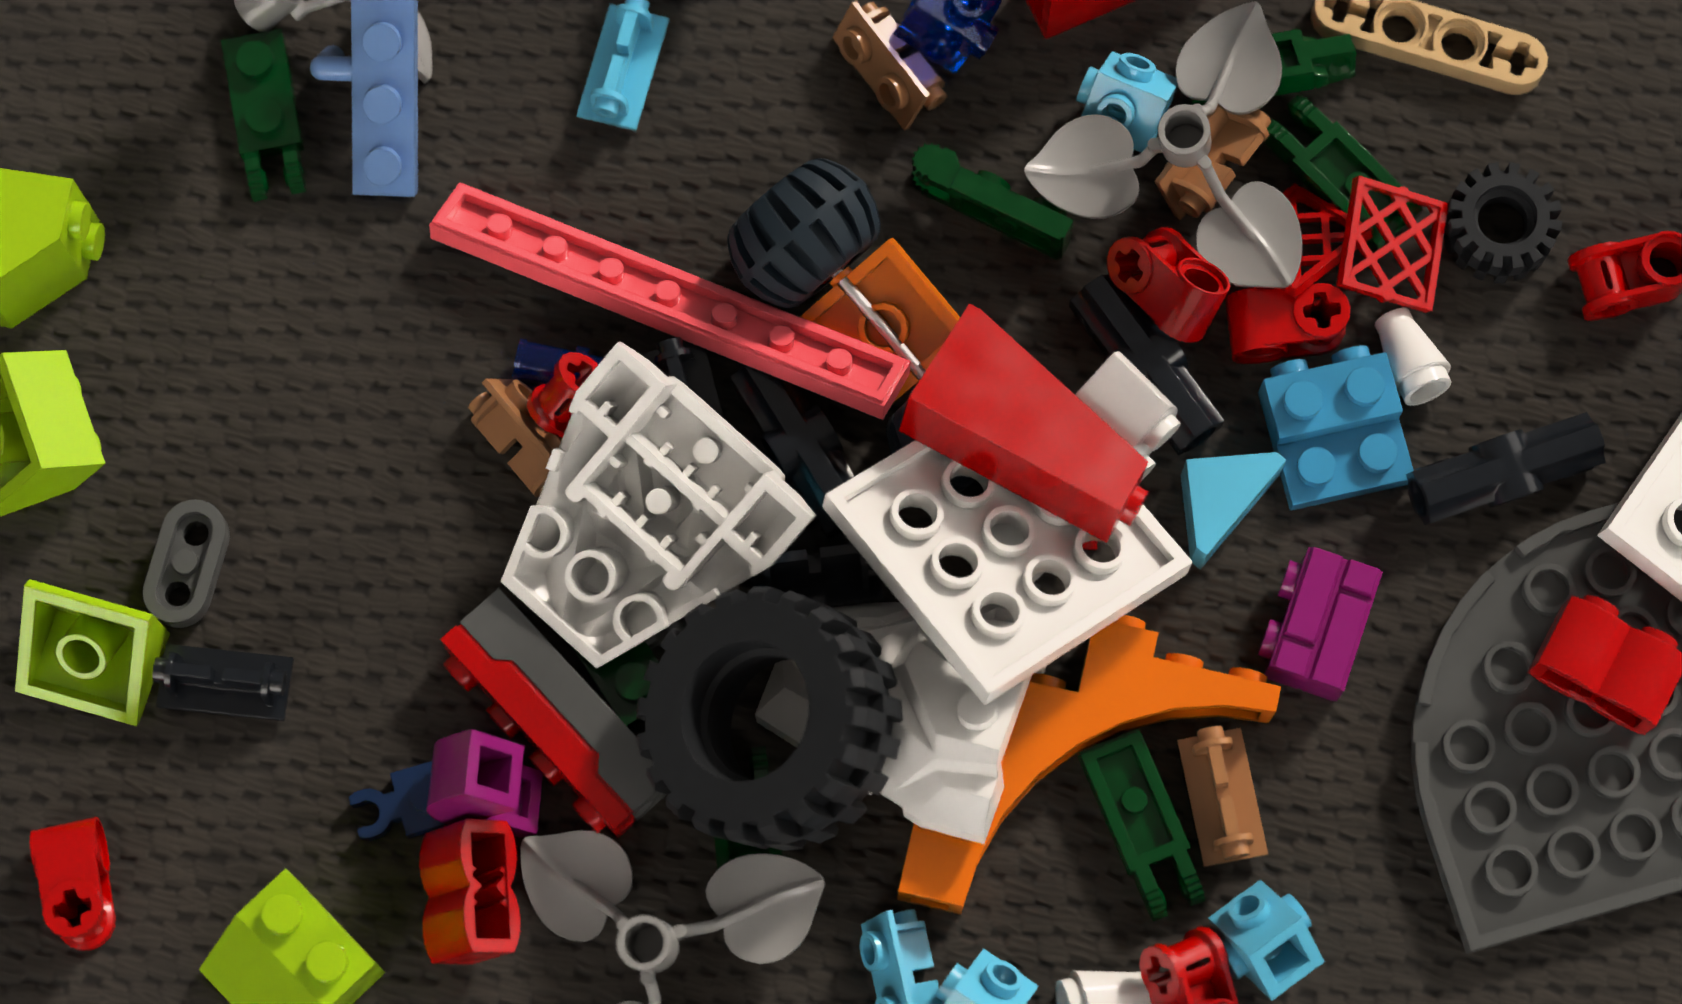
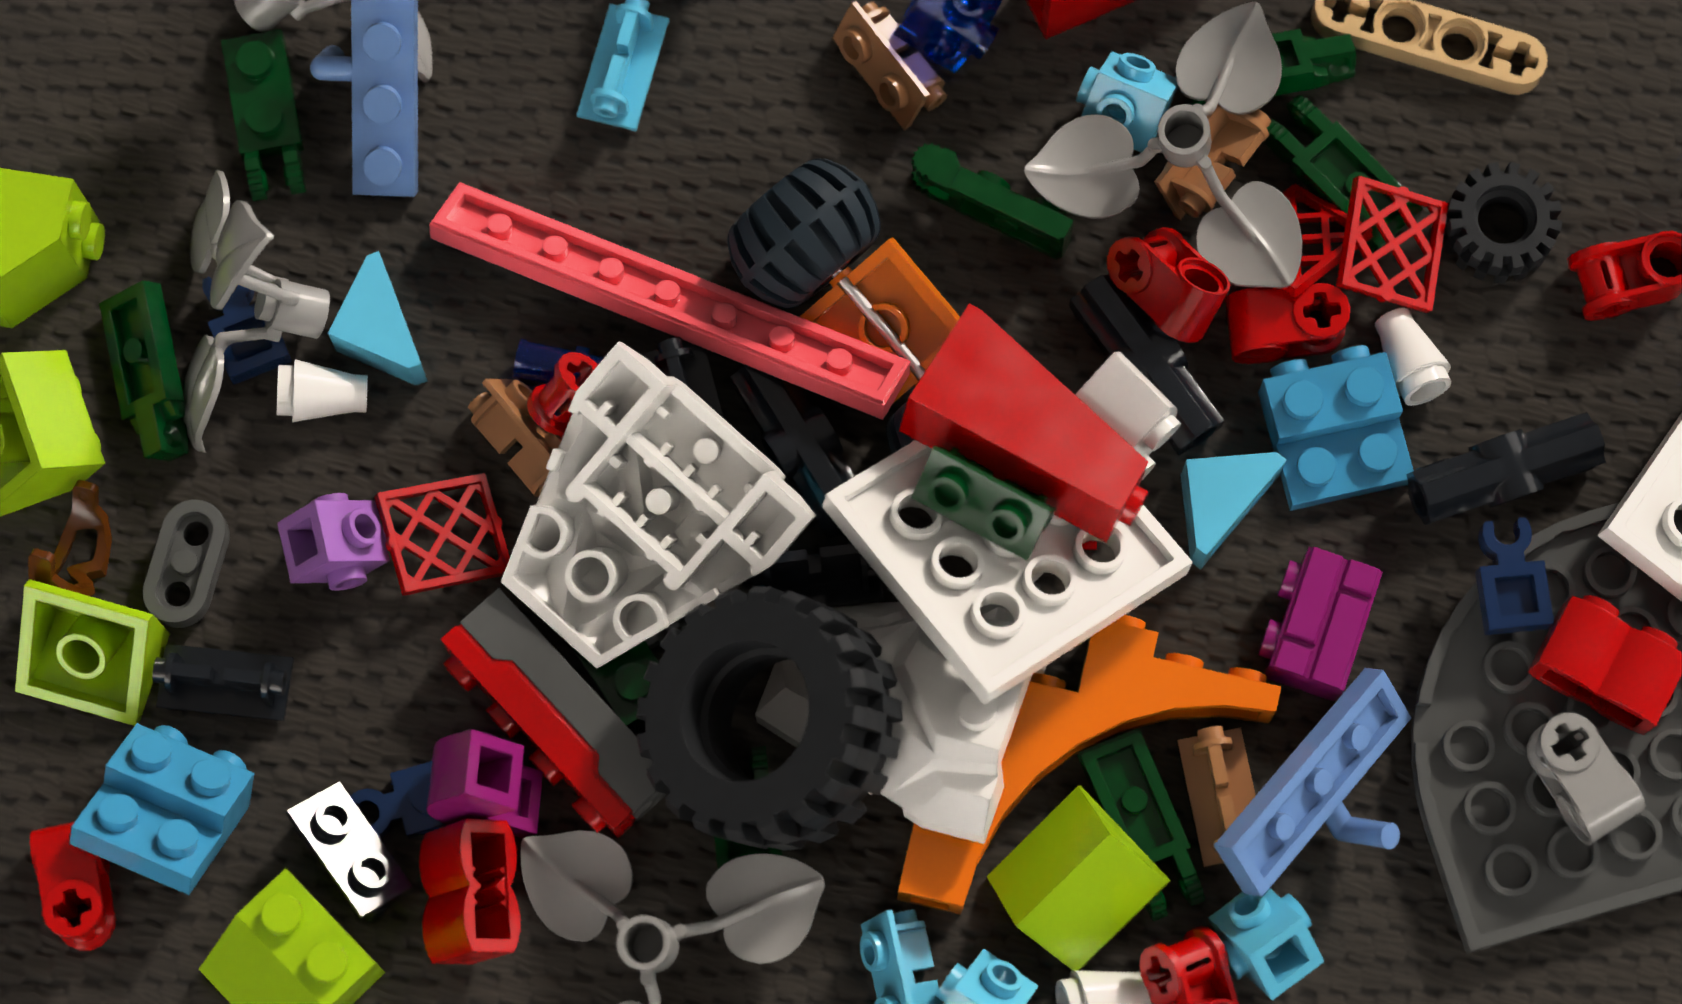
none -> reddish brown helmet [28,480,112,596]
none -> dark azure plate [70,723,254,895]
none -> dark green hinge [99,280,189,462]
none -> light grey plant [183,170,330,453]
none -> dark blue plate [202,276,292,385]
none -> white cone [276,359,368,422]
none -> medium lavender brick [277,493,390,591]
none -> hinge [286,782,414,923]
none -> medium azure slope [328,251,428,385]
none -> red window [374,473,510,596]
none -> dark green hinge [911,446,1056,561]
none -> lime slope [986,786,1171,971]
none -> medium blue plate [1213,668,1412,897]
none -> dark blue plate [1475,517,1554,635]
none -> light grey piece [1527,713,1646,845]

